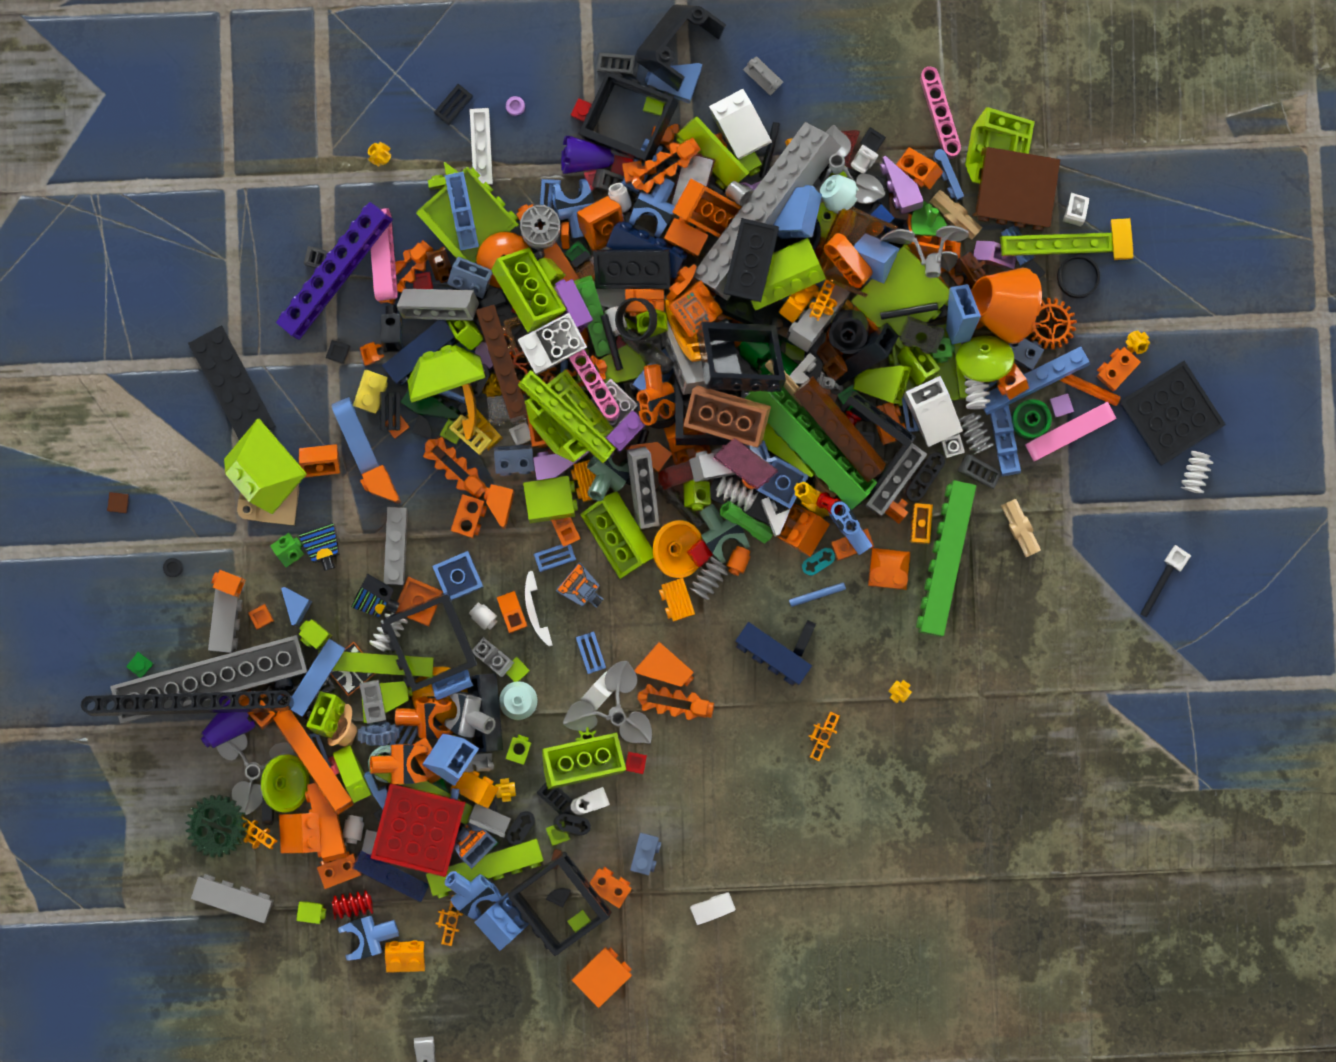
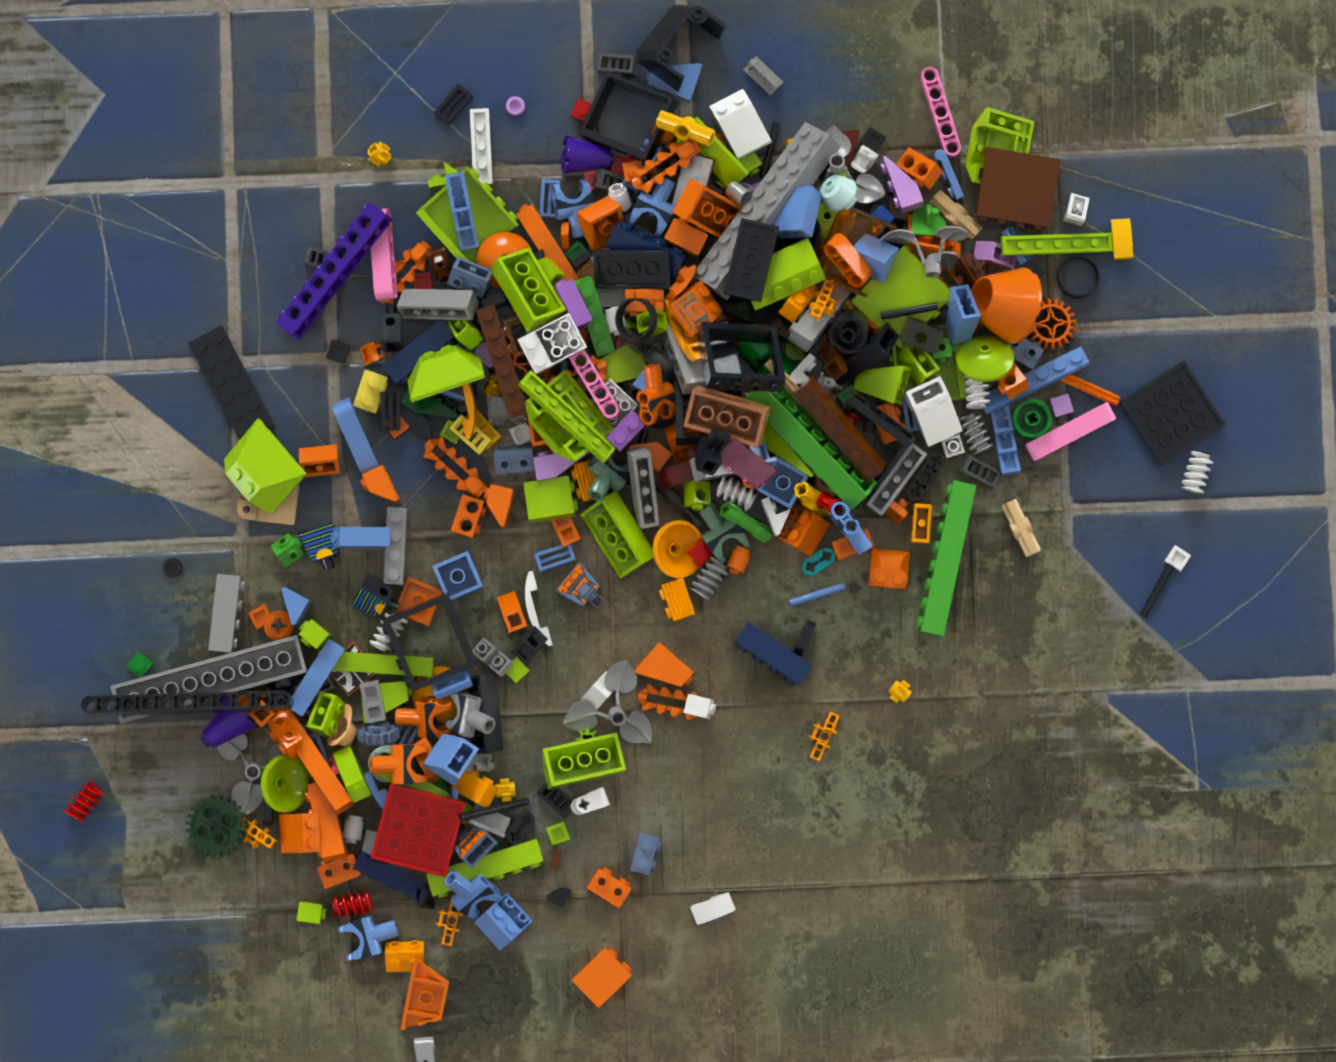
reddish brown tile [107,492,129,514] -> none
light grey brick [191,874,274,923] -> none
orange piece [211,570,246,598] -> none
white brick [469,602,498,630] -> none
light aqua cone [499,681,537,720] -> none
lime brick [506,734,532,765] -> none
black window [508,852,612,956] -> none
light grey wheel [520,205,561,249] -> none
black beam [553,814,591,836] -> none
lime tile [567,910,591,932] -> none
medium blue tile [576,632,606,674] -> none
black bar [600,314,623,371] -> none
red plate [625,752,647,774] -> none
lime tile [643,97,665,116] -> none
orange brick [1096,347,1141,392] -> none
yellow gear [1125,330,1150,354] -> none
none -> red piece [63,778,104,822]
none -> orange gear [263,610,294,641]
none -> orange bracket [267,713,303,760]
none -> medium blue slope [331,527,391,551]
none -> orange wing [400,958,449,1030]
none -> black tile [417,888,435,909]
none -> black bar [459,797,529,822]
none -> black slope [512,626,548,665]
none -> yellow piece [656,110,715,146]
none -> white brick [684,694,716,719]
none -> black brick [695,428,731,476]

